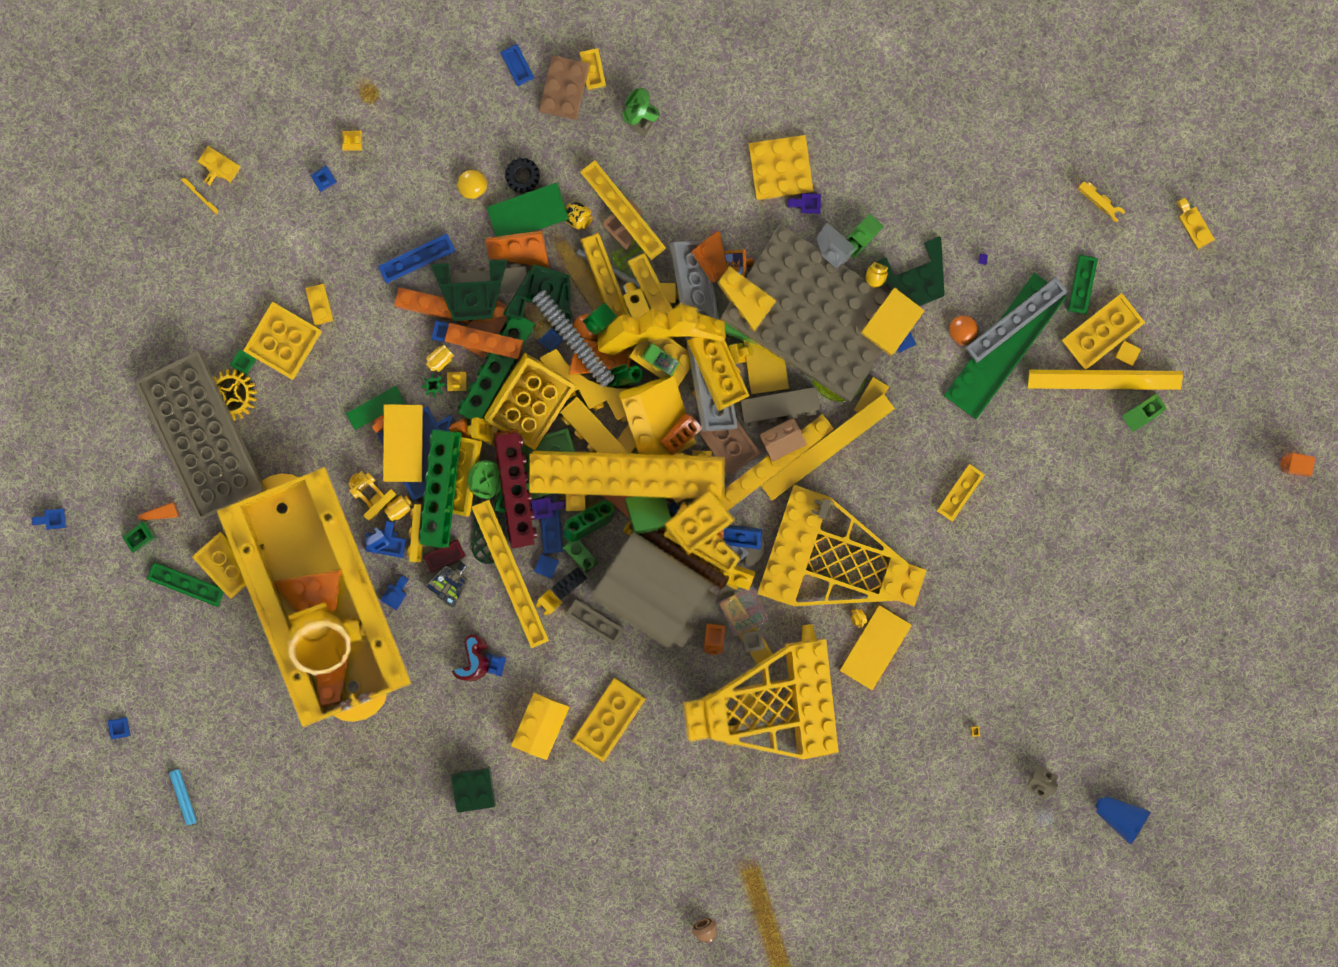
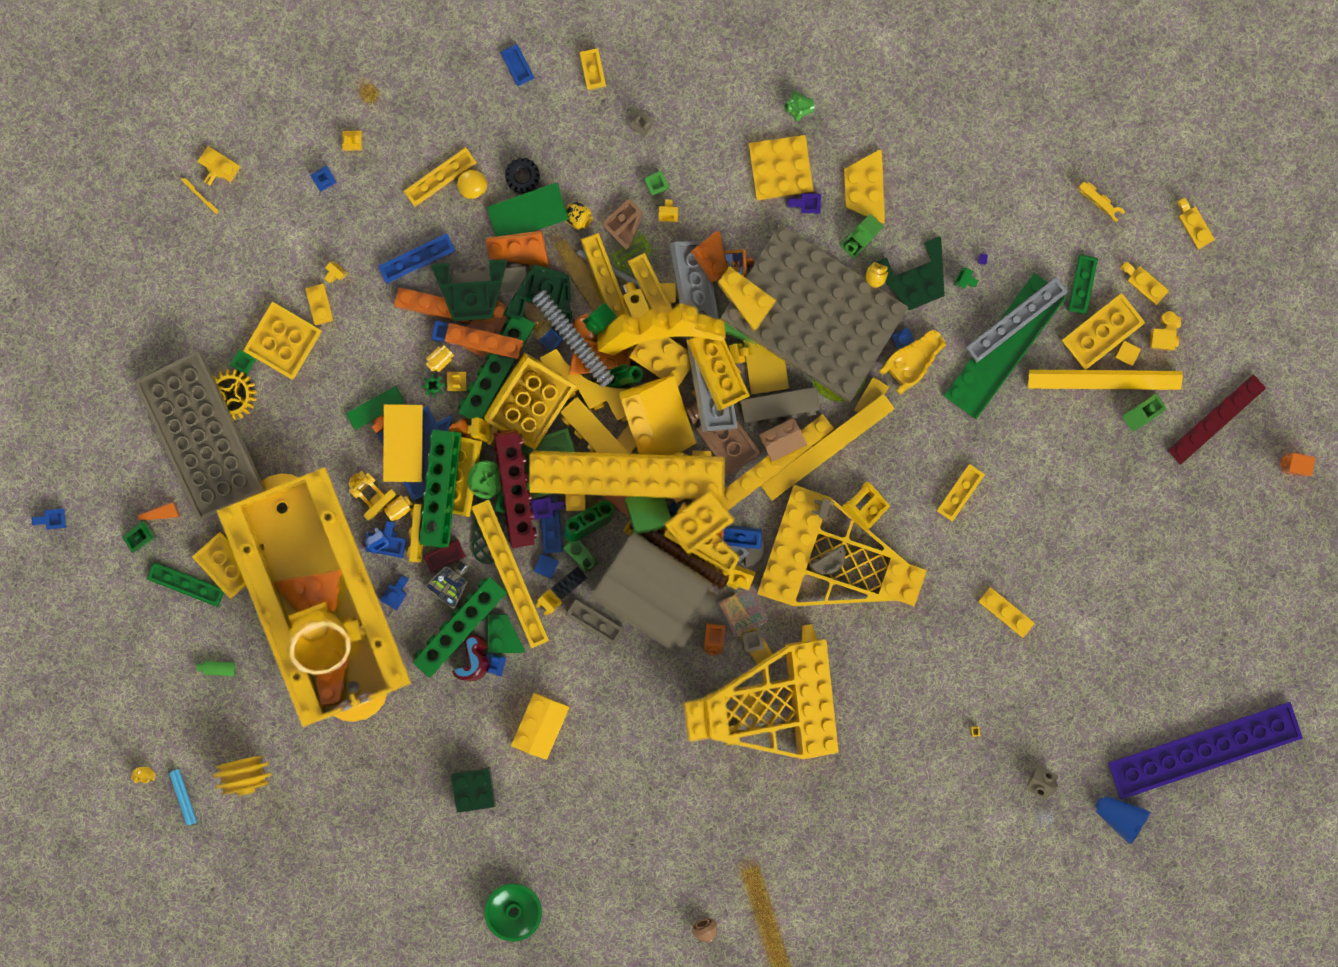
blue tile [108,717,131,739] -> none
medium nougat plate [539,55,590,120] -> none
yellow tile [572,677,646,763] -> none
yellow plate [580,160,666,260] -> none
bright green tile [622,87,660,125] -> none
leg [640,343,680,376] -> none
orange slope [660,414,702,455] -> none
light grey slope [817,223,856,268] -> none
yellow tile [839,605,912,691] -> none
yellow plate [850,609,867,628] -> none
yellow tile [861,287,925,356] -> none
orange hair [949,315,979,346] -> none
none -> yellow plate [131,767,156,783]
none -> bright green cylinder [196,661,236,676]
none -> yellow wheel [212,755,272,796]
none -> yellow tile [324,261,348,284]
none -> yellow tile [404,147,477,207]
none -> green brick [413,577,507,678]
none -> green dish [484,883,542,942]
none -> green wing [488,614,525,653]
none -> bright green plate [644,171,669,196]
none -> yellow tile [659,199,678,222]
none -> medium nougat wheel [685,400,700,424]
none -> bright green rock [785,91,814,121]
none -> dark tan tile [809,545,845,574]
none -> yellow plate [843,482,890,531]
none -> yellow wing [844,150,885,224]
none -> yellow animal [879,330,946,395]
none -> green tile [953,268,979,288]
none -> yellow plate [978,587,1035,638]
none -> dark purple plate [1108,702,1303,800]
none -> yellow plate [1120,261,1169,305]
none -> yellow brick [1149,311,1181,351]
none -> dark red plate [1167,374,1266,465]

